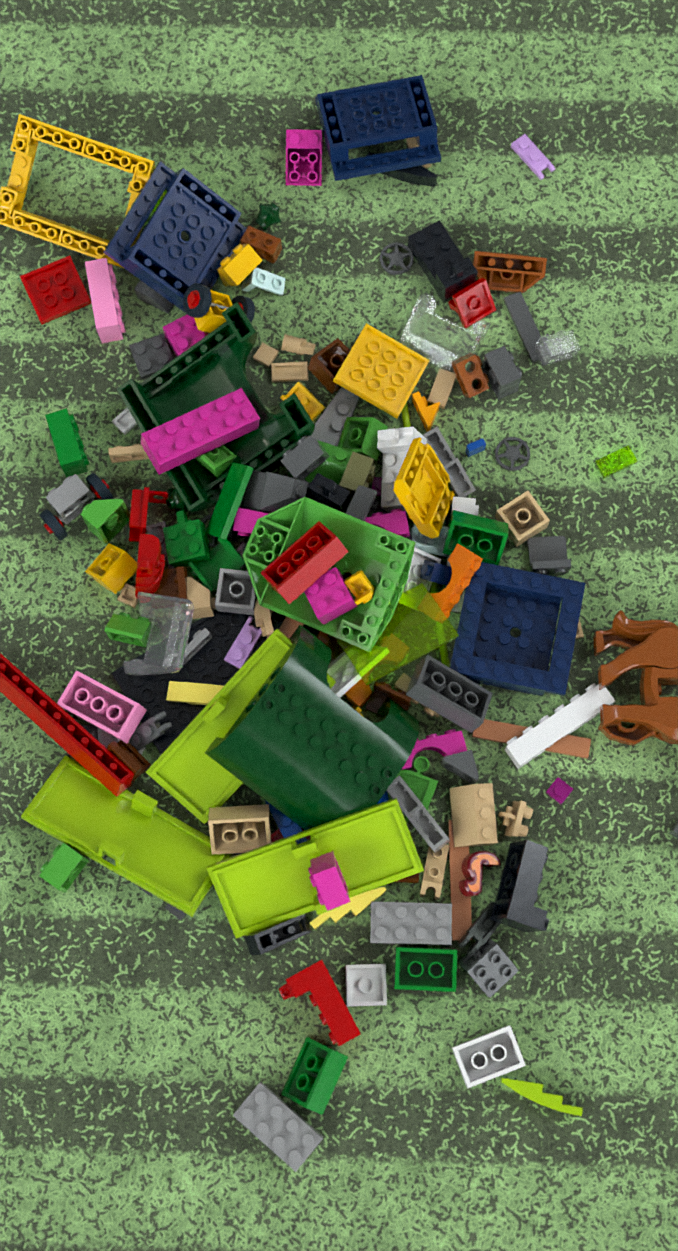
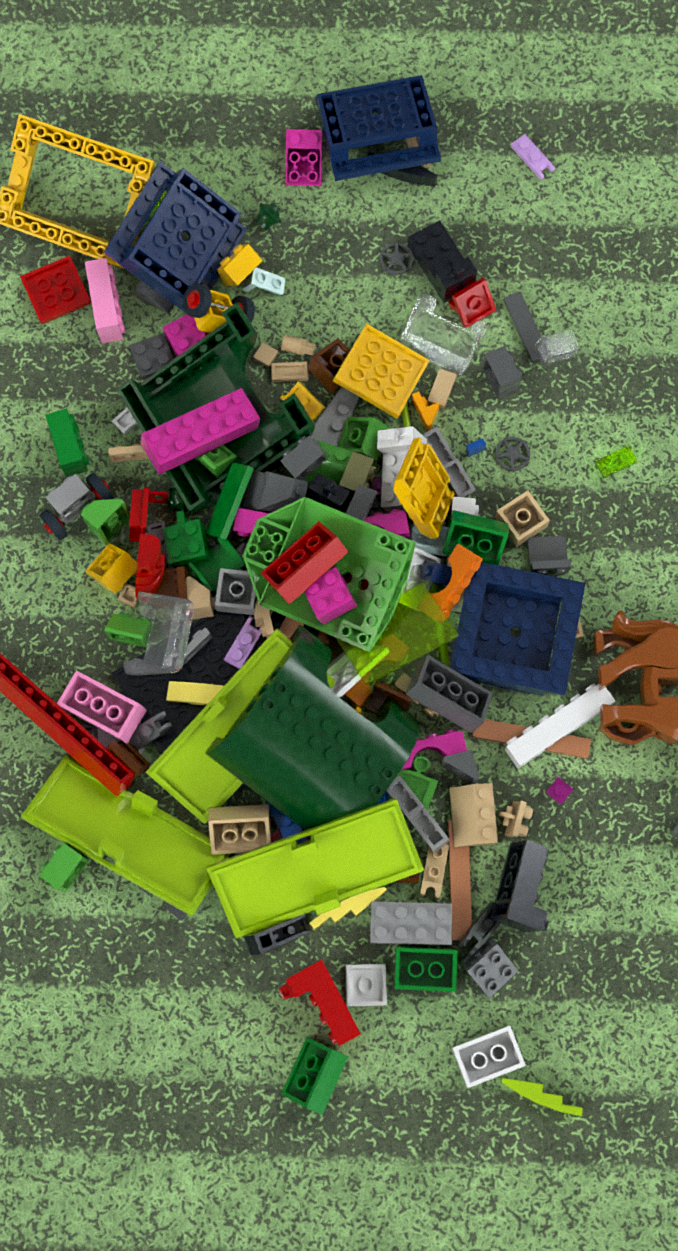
light grey brick [233,1082,323,1172] -> none
dark orange brick [241,225,282,264] -> none
dark pink brick [308,851,350,911] -> none
yellow bracket [344,570,375,605] -> none
dark orange brick [451,353,489,398] -> none
dark red animal [459,851,501,897] -> none
dark orange wedge [473,251,547,293] -> none

